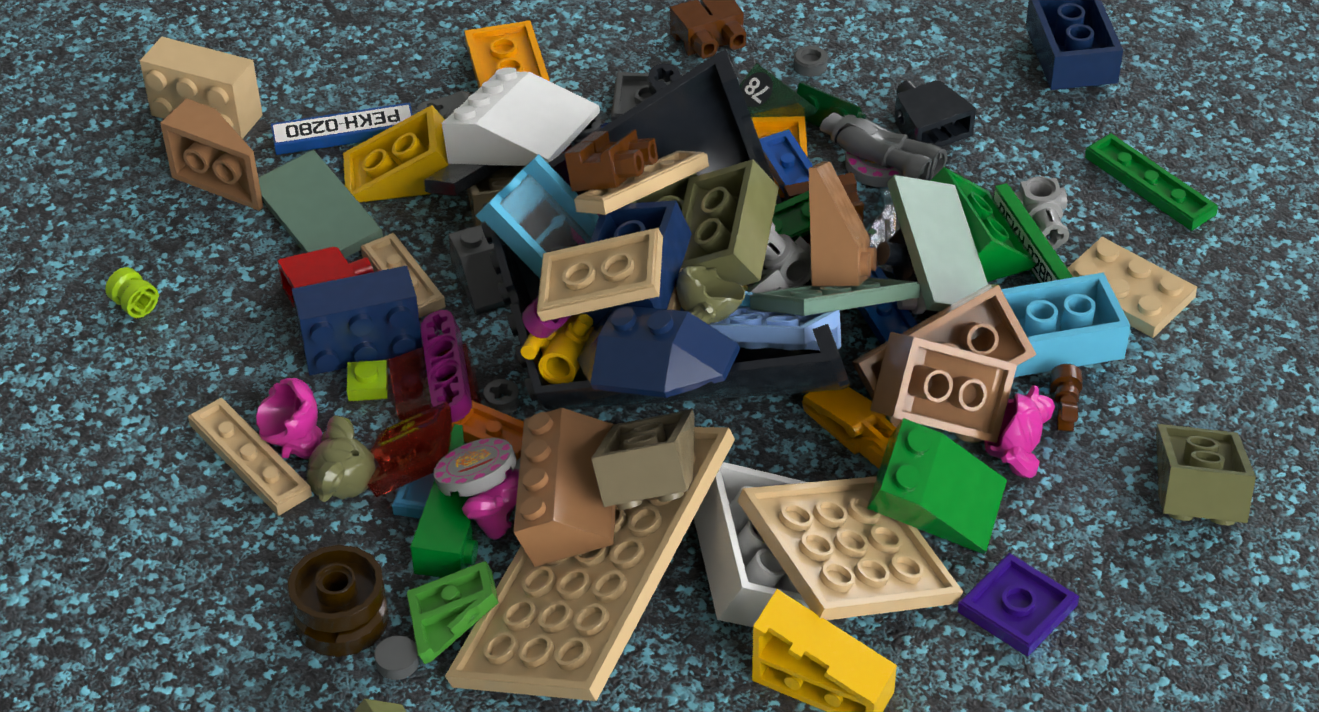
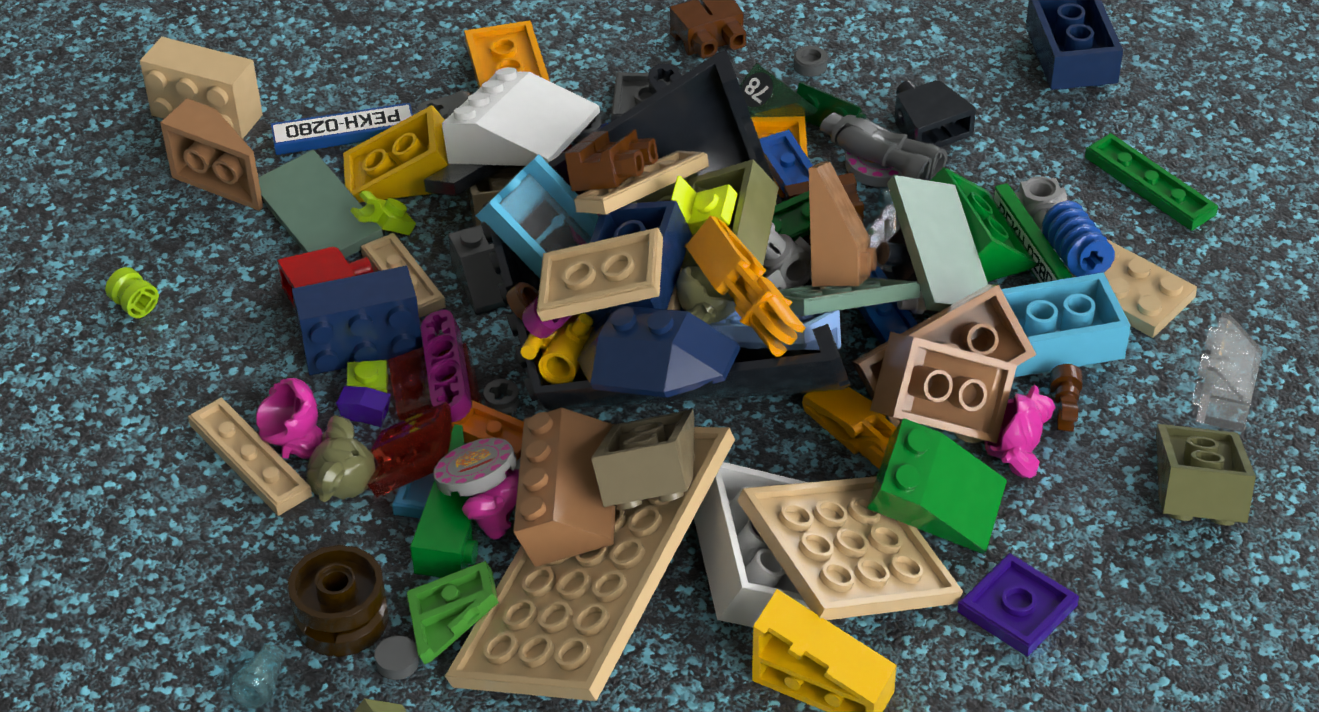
none -> clear light blue cone [231,644,285,709]
none -> dark purple piece [336,386,391,428]
none -> lime plate [350,191,416,236]
none -> reddish brown tile [506,282,539,320]
none -> neon yellow slope [671,176,738,235]
none -> light orange arm [685,216,806,357]
none -> blue piece [1042,200,1115,277]
none -> clear slope [1191,312,1263,433]

